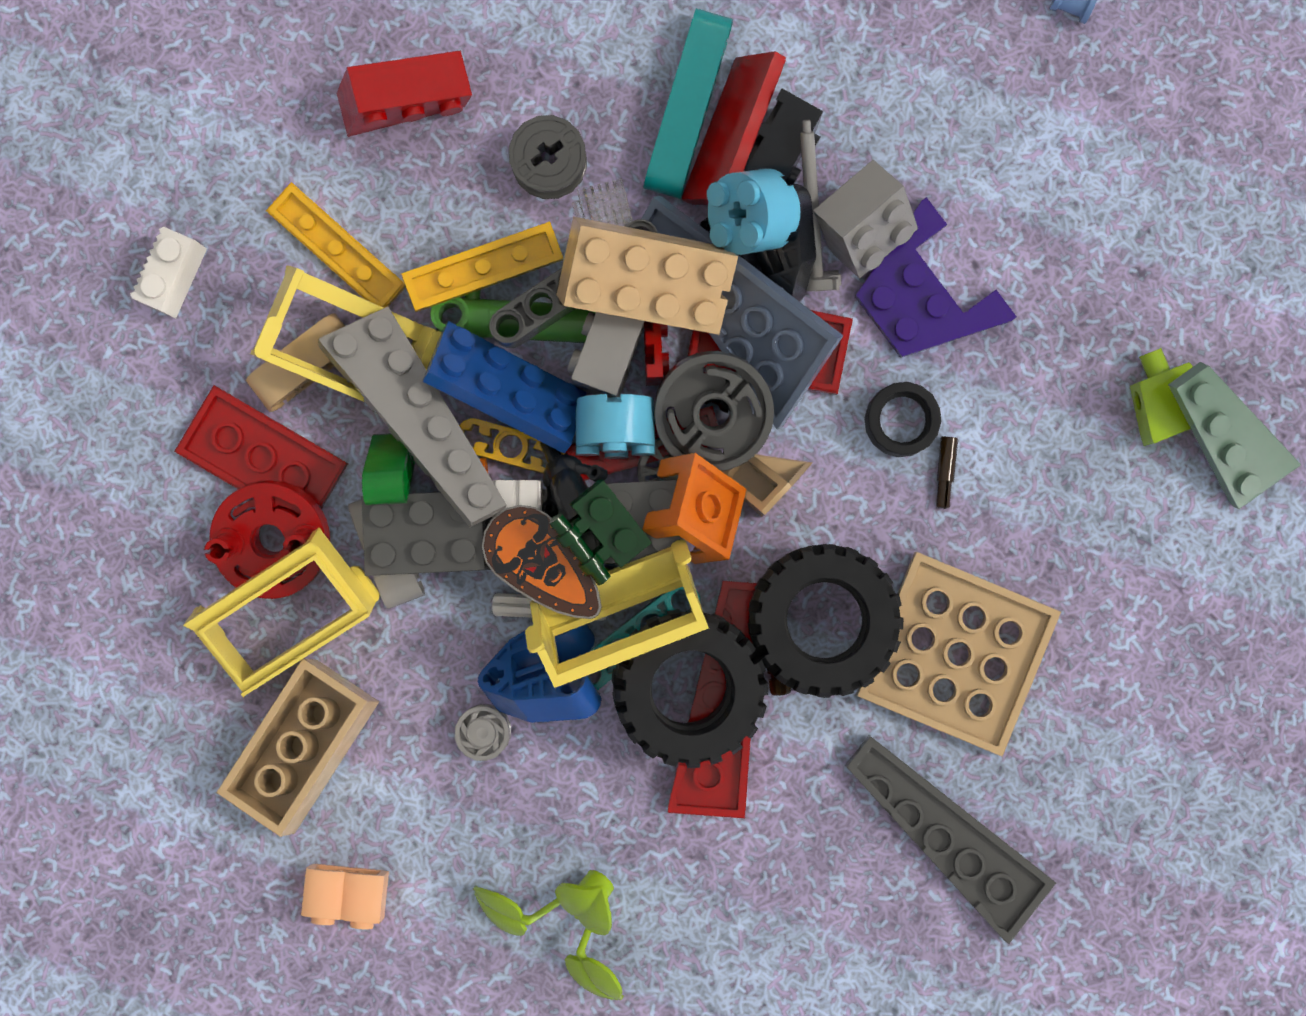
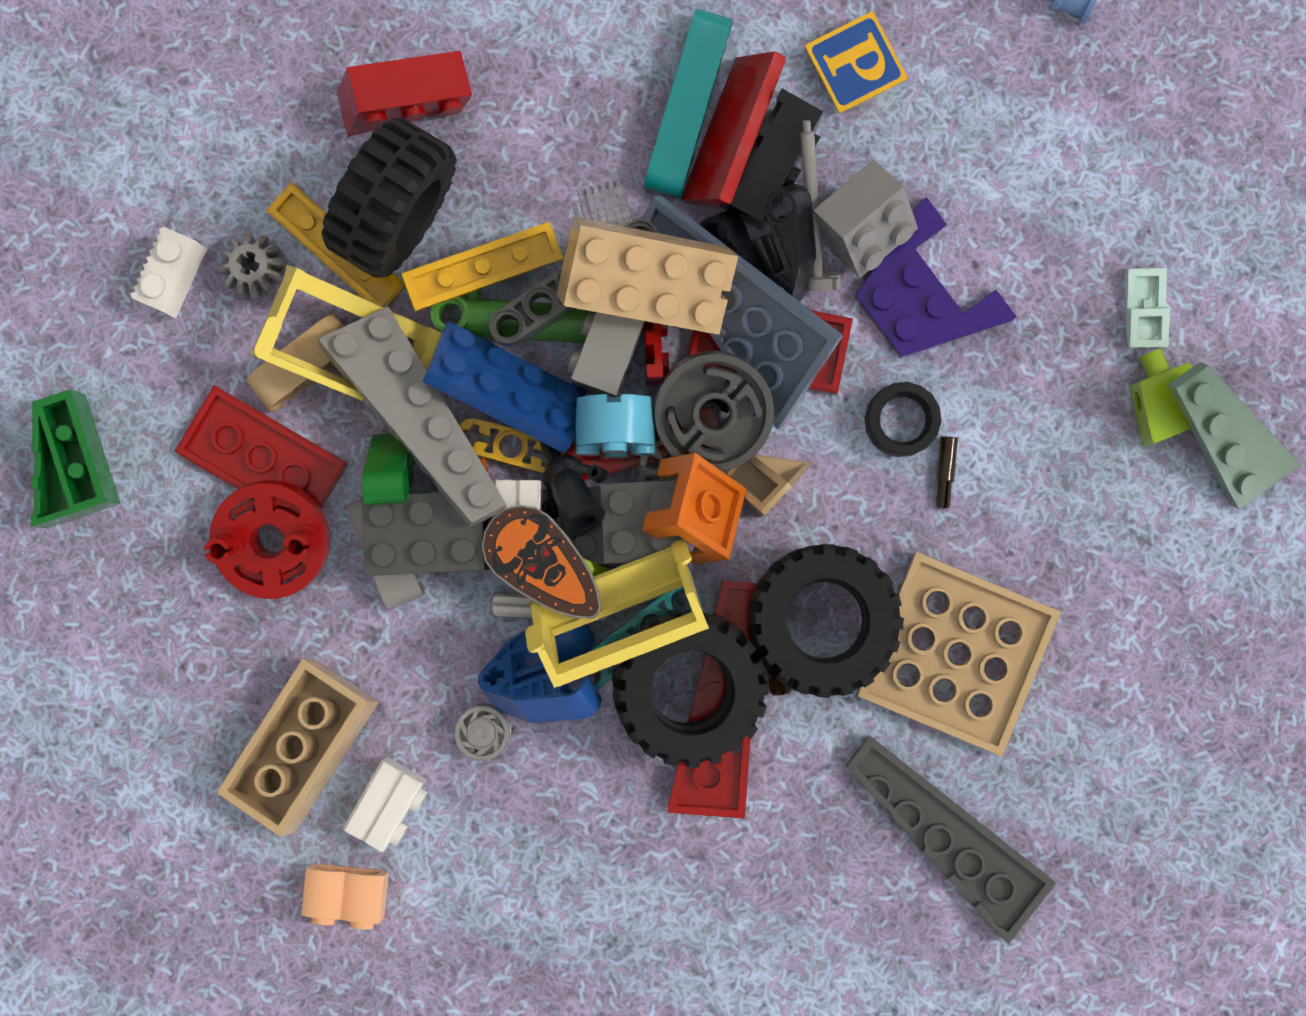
light yellow piece [183,528,380,697] -> none
lime plant [473,870,624,1000] -> none
dark grey piece [509,115,587,199] -> none
dark green plate [549,478,652,585] -> none
medium azure brick [707,169,800,255] -> none
none -> green wedge [31,389,121,528]
none -> light grey gear [218,233,286,300]
none -> black tyre [322,118,457,278]
none -> white brick [342,757,428,852]
none -> piece [804,11,908,114]
none -> light aqua slope [1124,267,1170,348]

